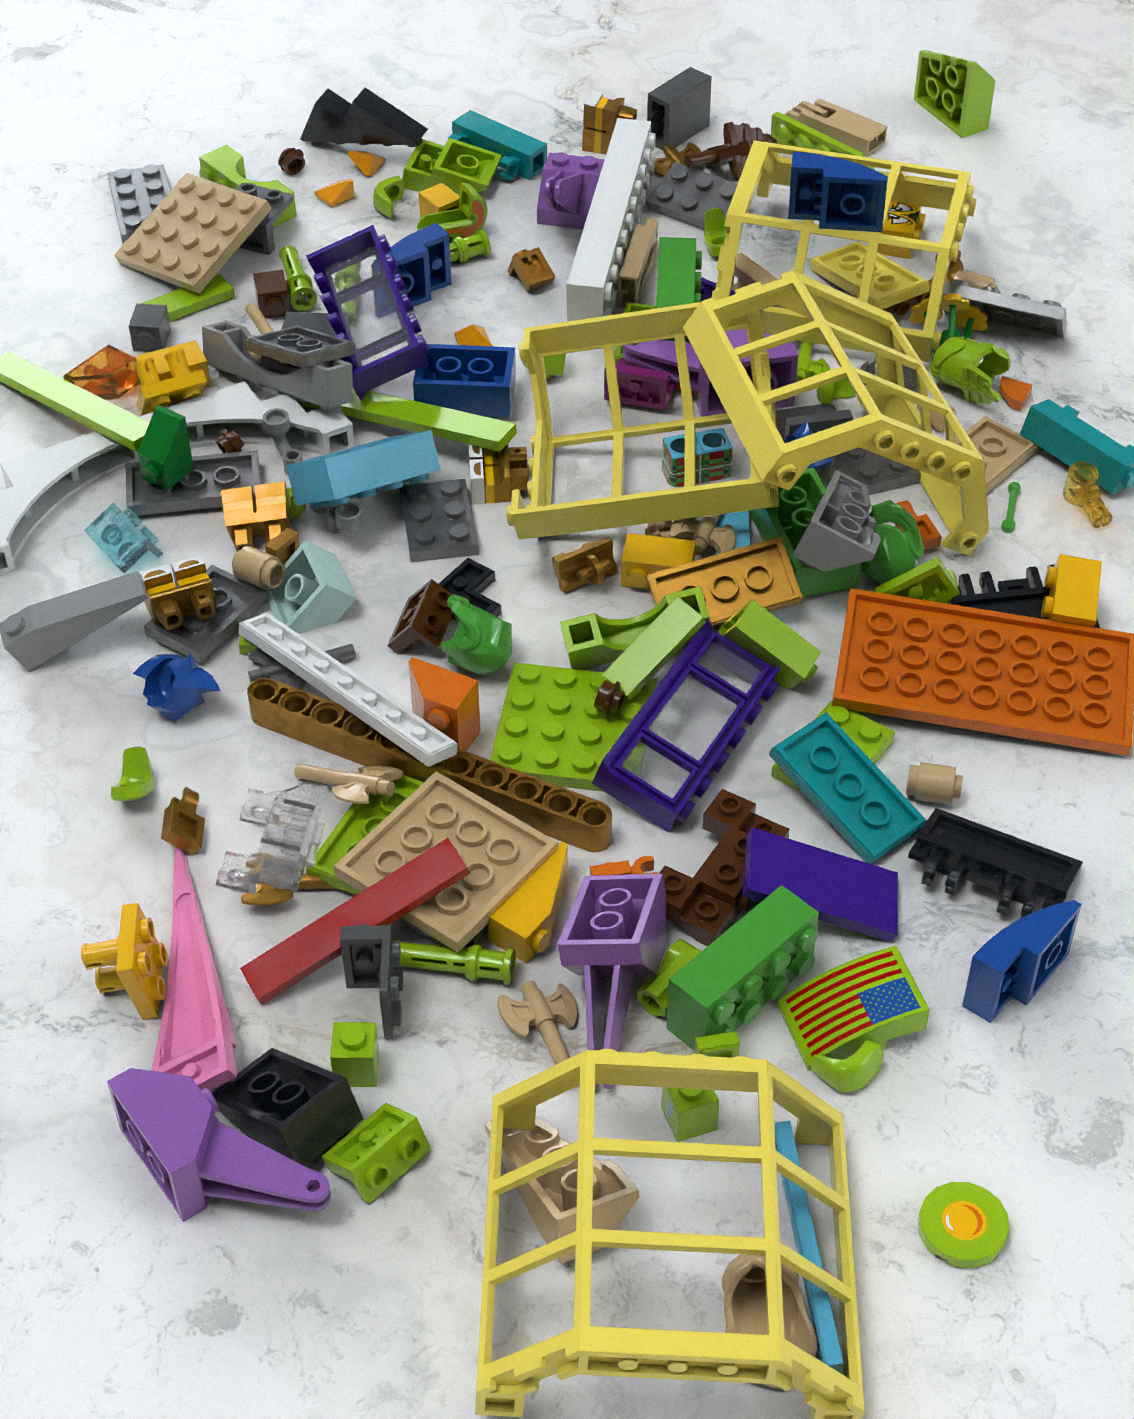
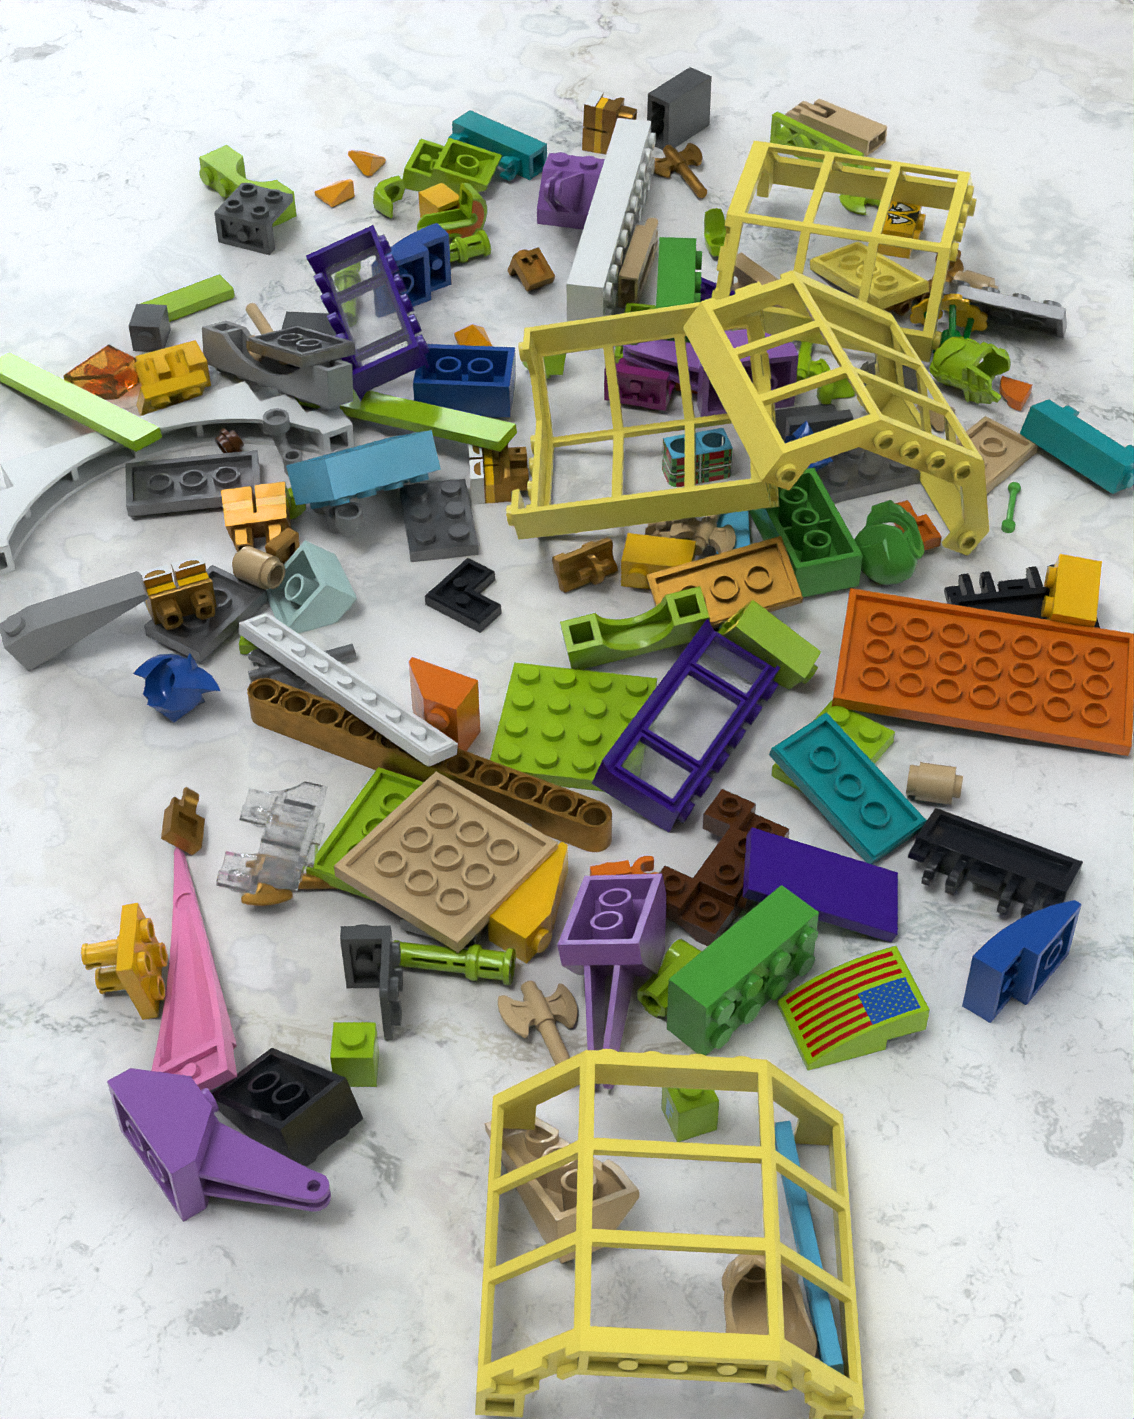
clear light blue bracket [84,502,163,573] -> none
plate [107,164,170,245] -> none
lime hair [111,746,154,802] -> none
tan plate [114,173,272,294] -> none
green slope [138,405,194,490] -> none
red tile [240,838,471,1005] -> none
reddish brown brick [253,269,290,319] -> none
reddish brown plate [278,148,305,174] -> none
lime pin [279,245,317,311] -> none
tan piece [294,763,403,804] -> none
black slope [300,87,428,147] -> none
lime bracket [322,1103,431,1203] -> none
reddish brown bracket [387,579,453,654] -> none
bright green helmet [439,595,512,675] -> none
reddish brown plate [594,680,625,716] -> none
lime tile [602,596,706,701] -> none
flat silver plate [645,162,738,230] -> none
reddish brown bar [684,122,777,180] -> none
lime tile [694,1031,740,1058] -> none
blue slope [788,152,888,232] -> none
light grey wedge [792,470,881,572] -> none
lime hair [810,1040,884,1092] -> none
lime bracket [875,557,959,603] -> none
lime wedge [913,50,995,138] -> none
lime tile [918,1182,1010,1268] -> none
clear yellow pin [1063,461,1113,528] -> none

